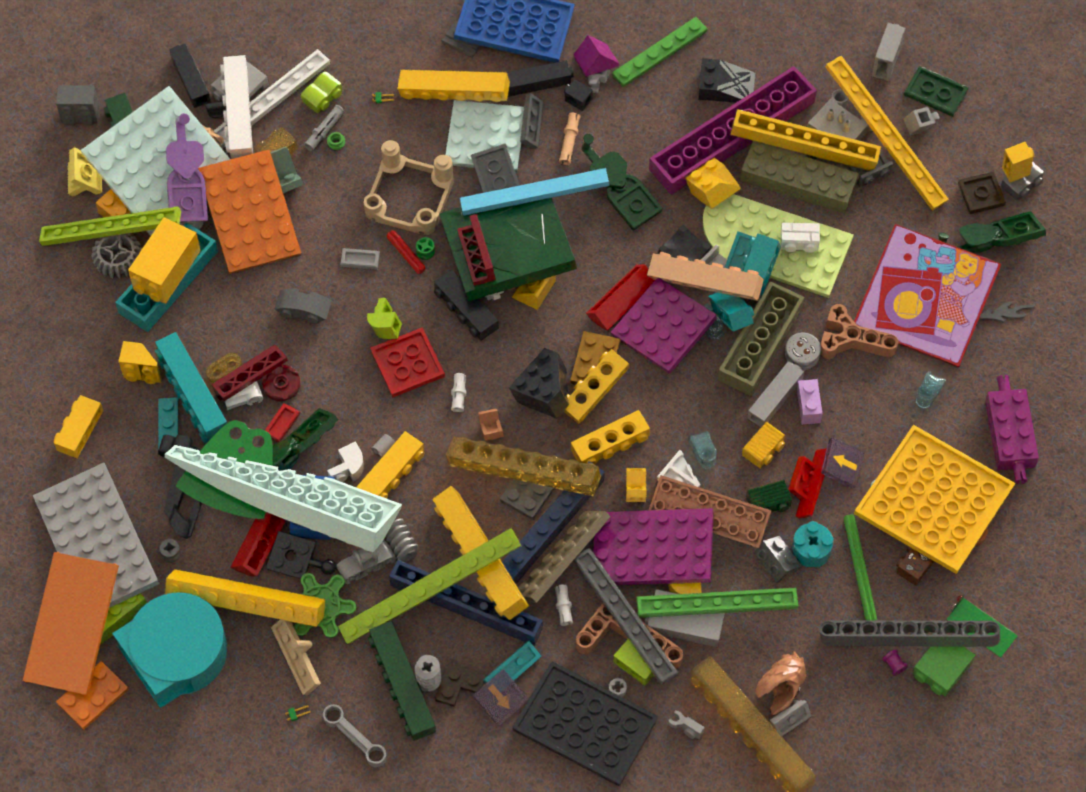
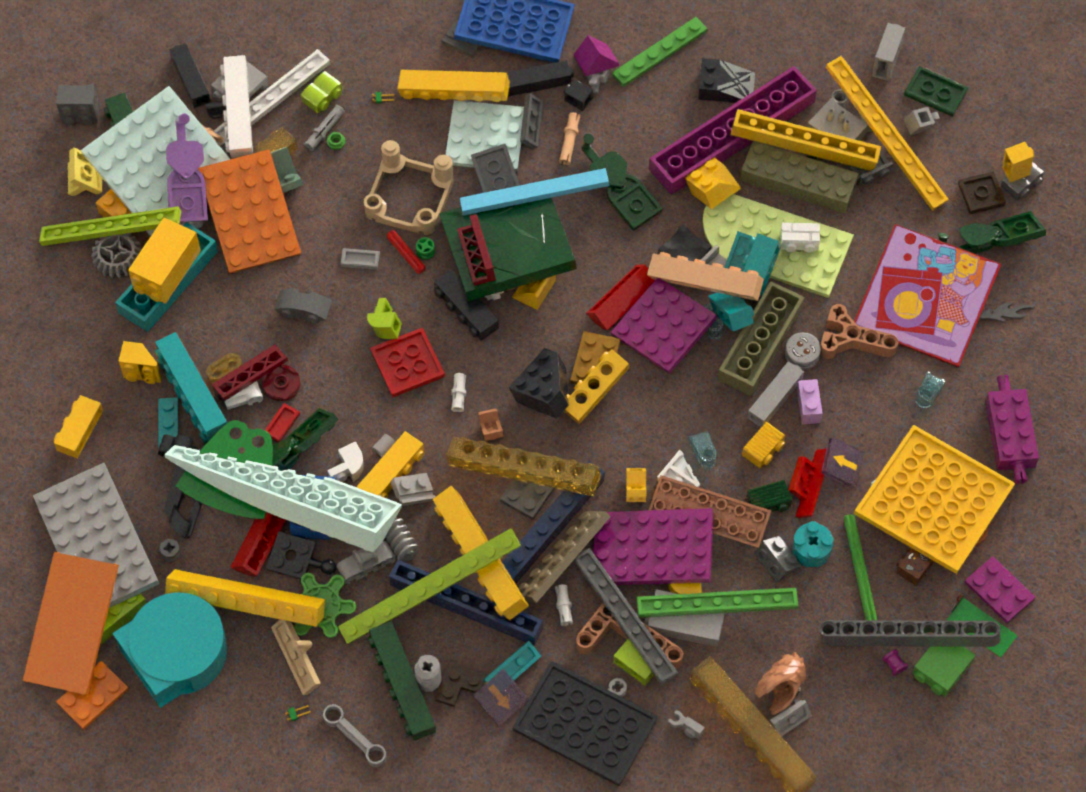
yellow brick [571,410,650,469] -> none
none -> light grey plate [390,473,436,506]
none -> magenta plate [964,556,1035,624]

